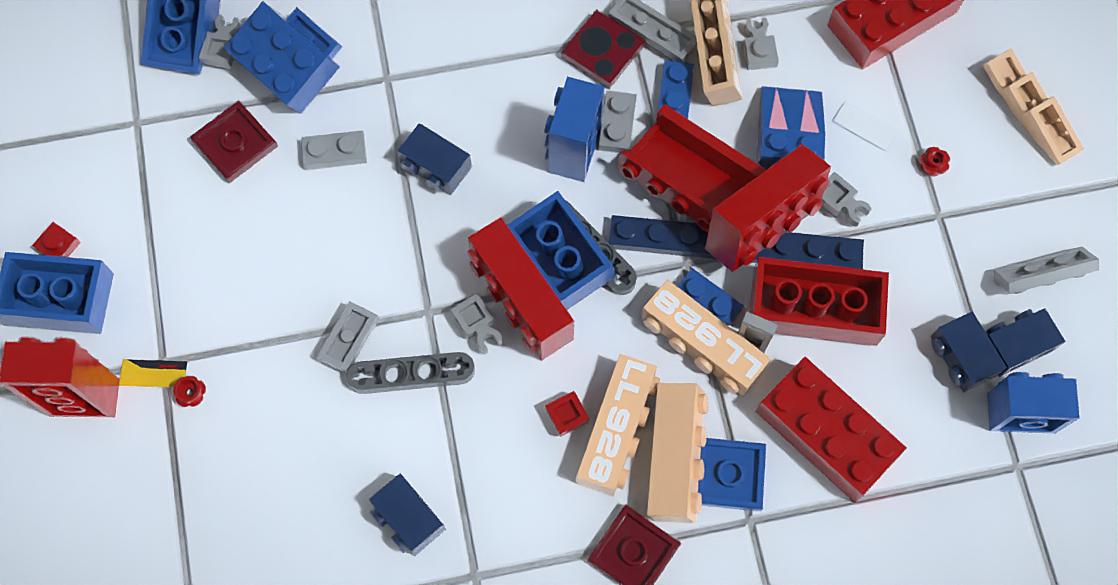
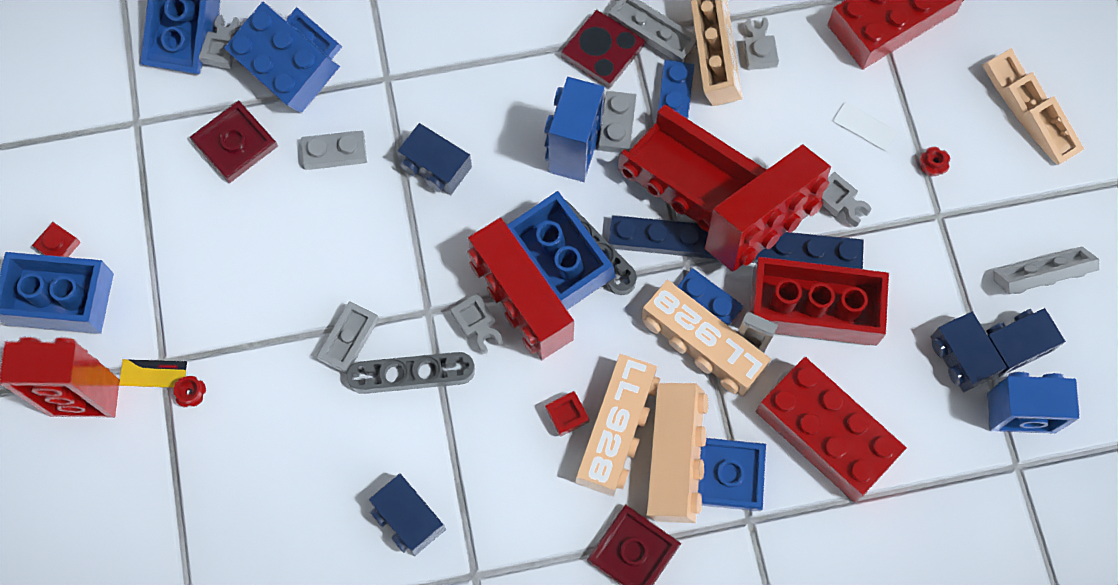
blue slope [756,86,826,170] -> none

